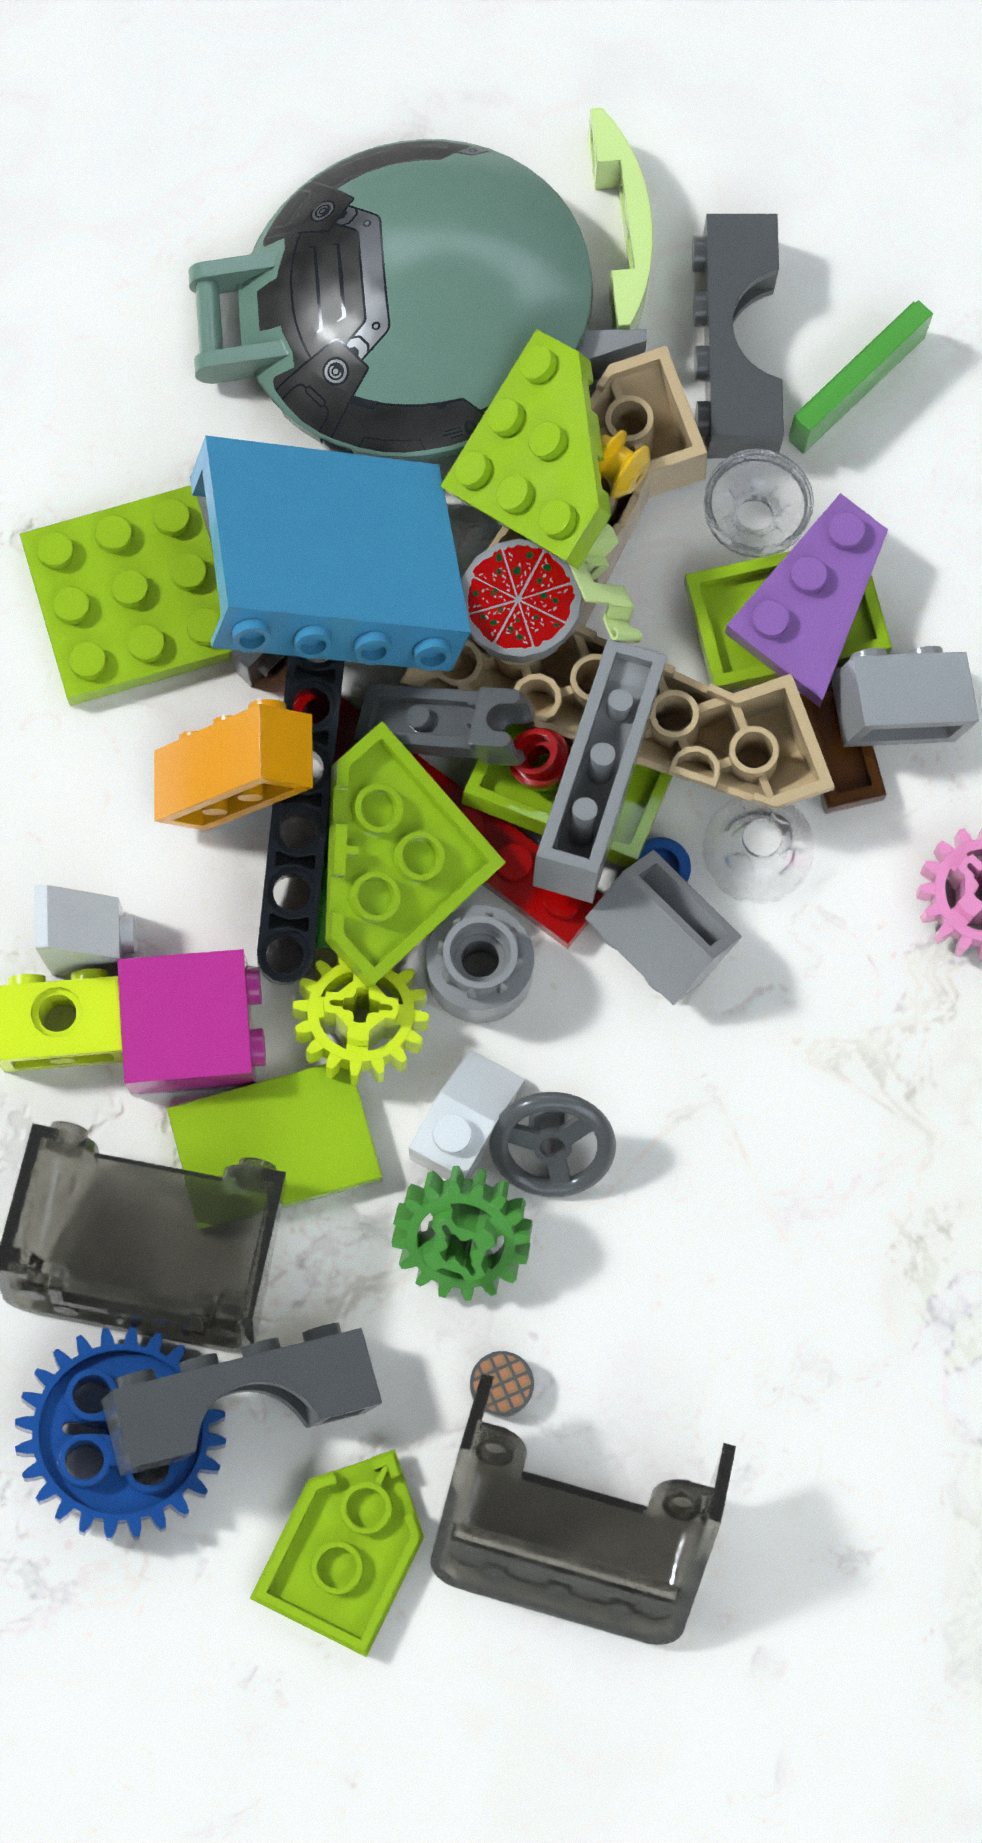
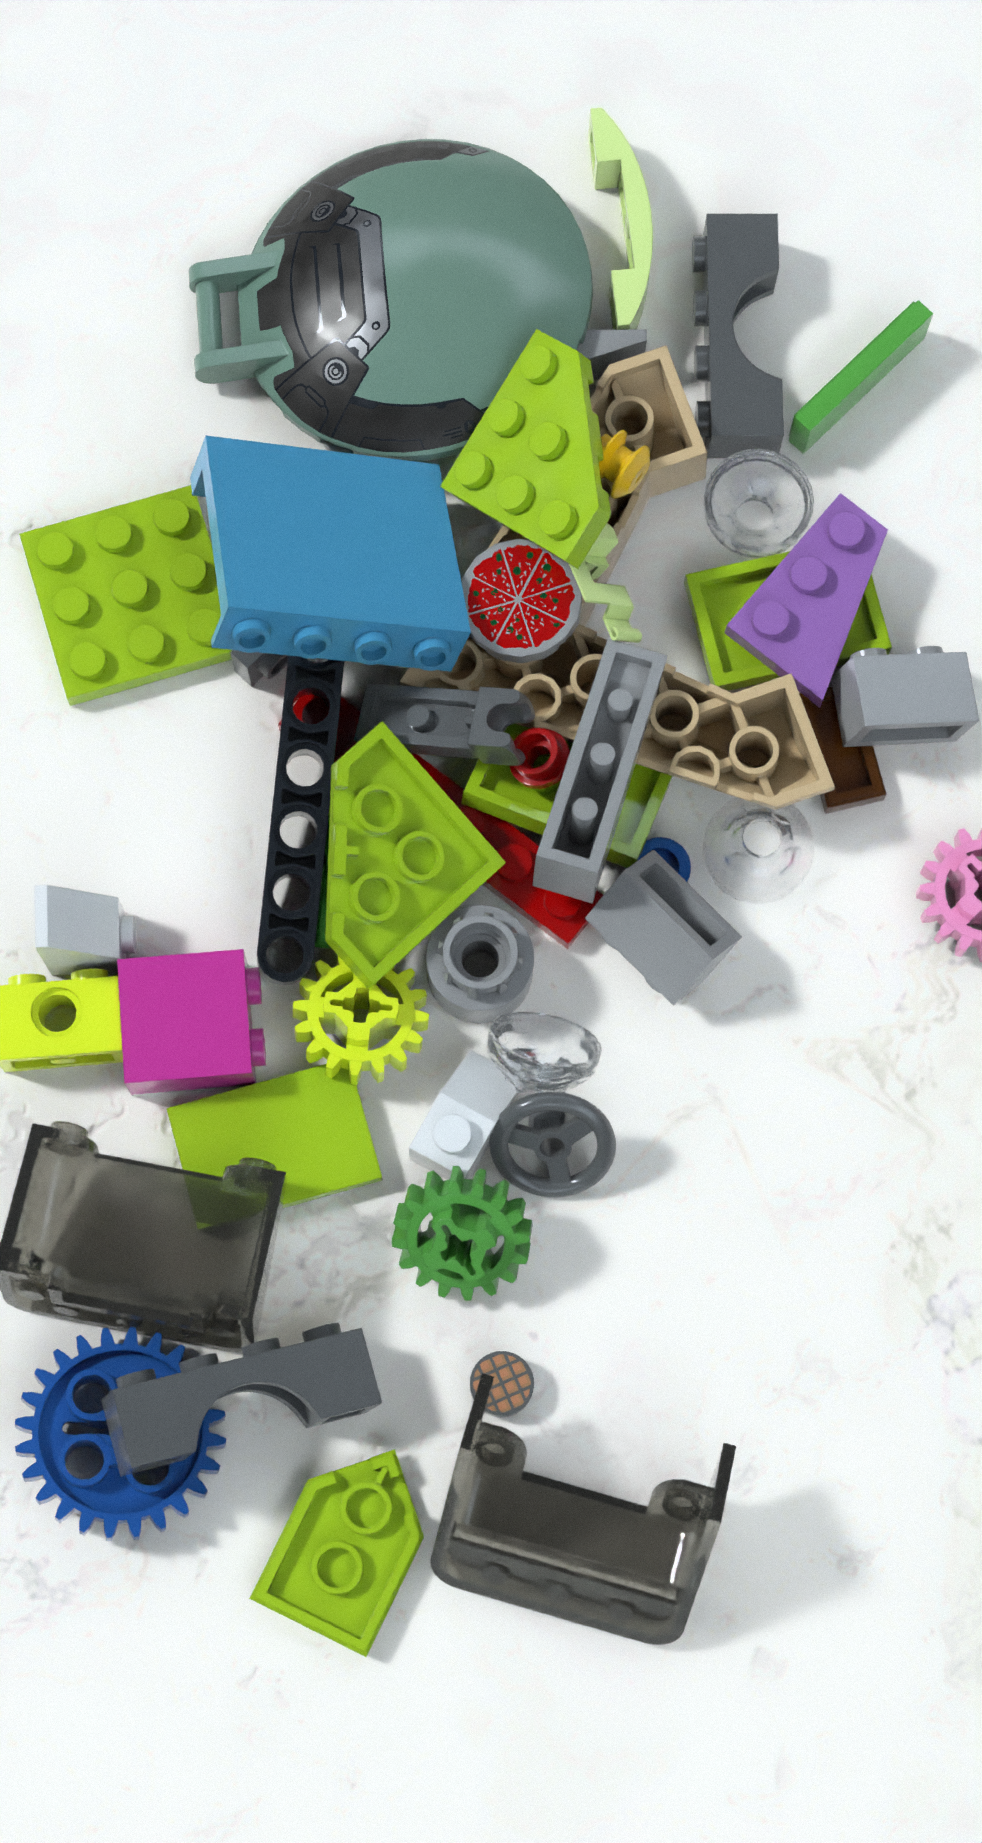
light orange brick [154,699,313,831] -> none
none -> clear piece [487,1012,602,1096]

